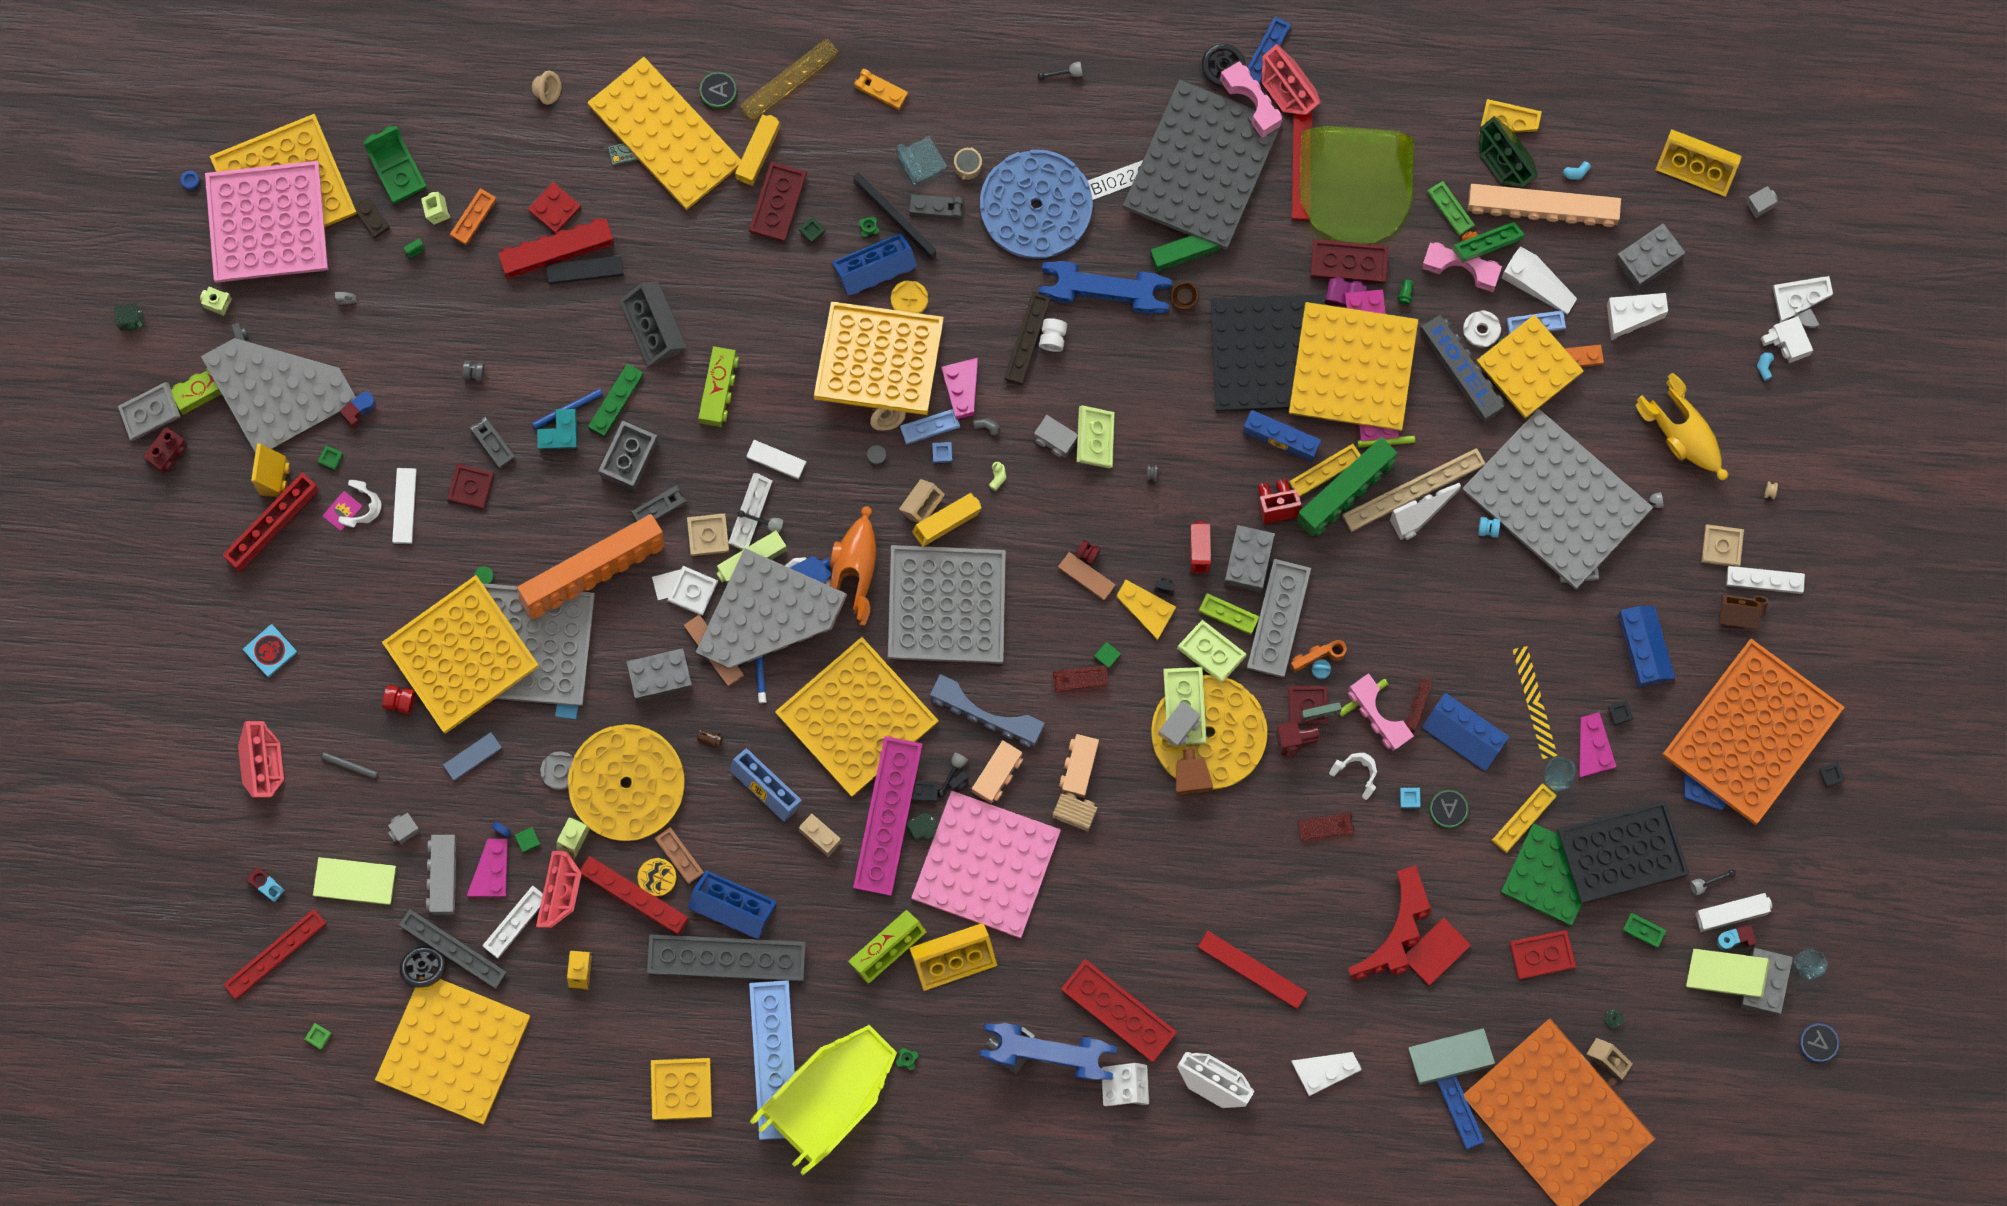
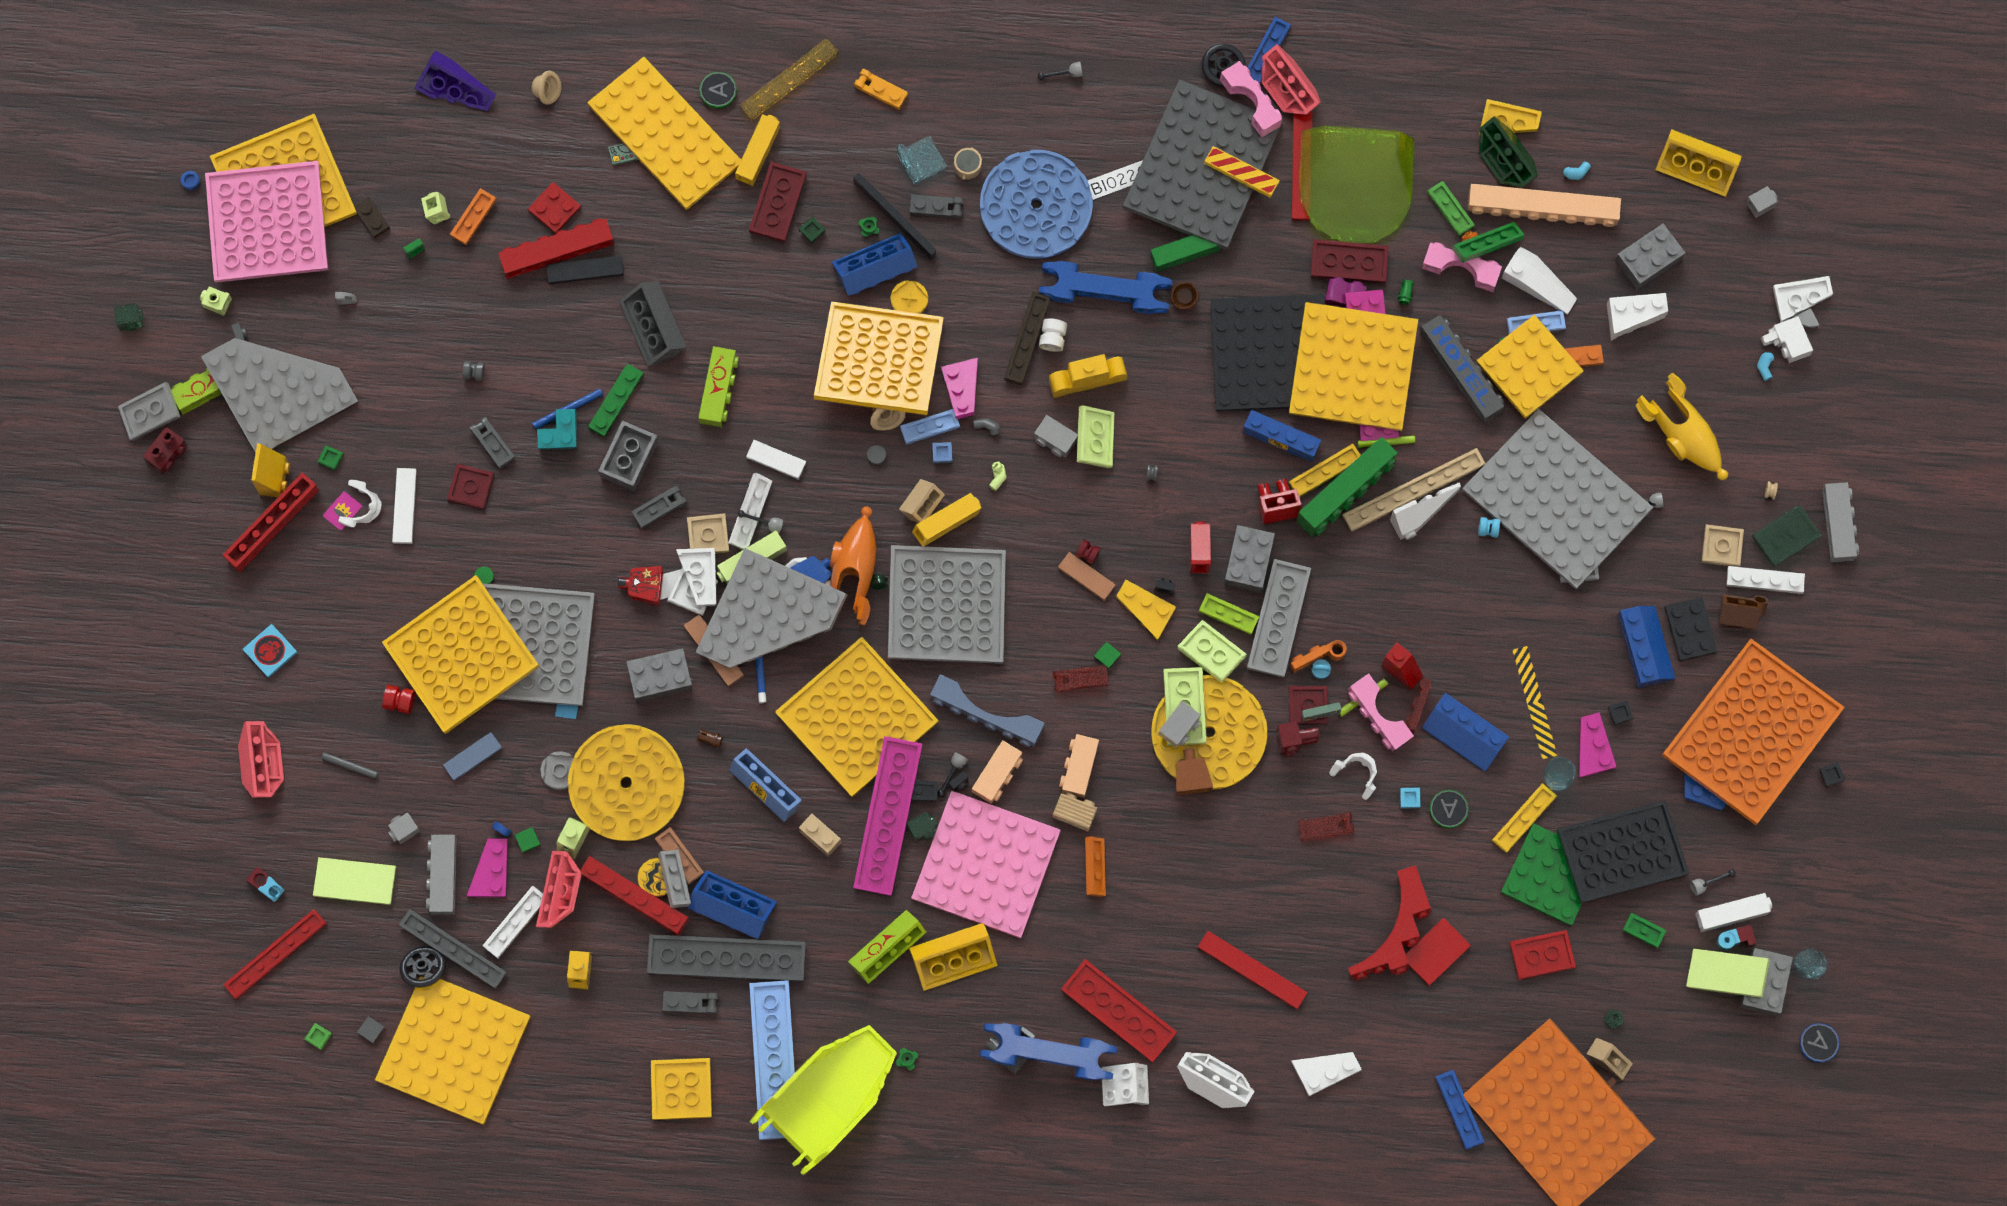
leg [340,392,376,429] -> none
green bracket [363,126,427,204] -> none
orange brick [517,514,664,619] -> none
tile [1408,1028,1495,1085] -> none
white tile [1463,311,1501,348] -> none
none -> dark grey tile [357,1016,385,1044]
none -> dark purple wedge [414,50,496,111]
none -> red torso [618,566,664,606]
none -> light grey plate [658,850,691,908]
none -> dark grey plate [662,991,718,1014]
none -> white wing [676,548,717,606]
none -> clear green plate [871,573,888,590]
none -> yellow brick [1049,354,1127,398]
none -> orange plate [1085,836,1106,897]
none -> yellow tile [1204,146,1280,198]
none -> red slope [1381,643,1423,691]
none -> black plate [1664,597,1717,662]
none -> clear green plate [1752,504,1822,567]
none -> light grey brick [1822,482,1859,562]

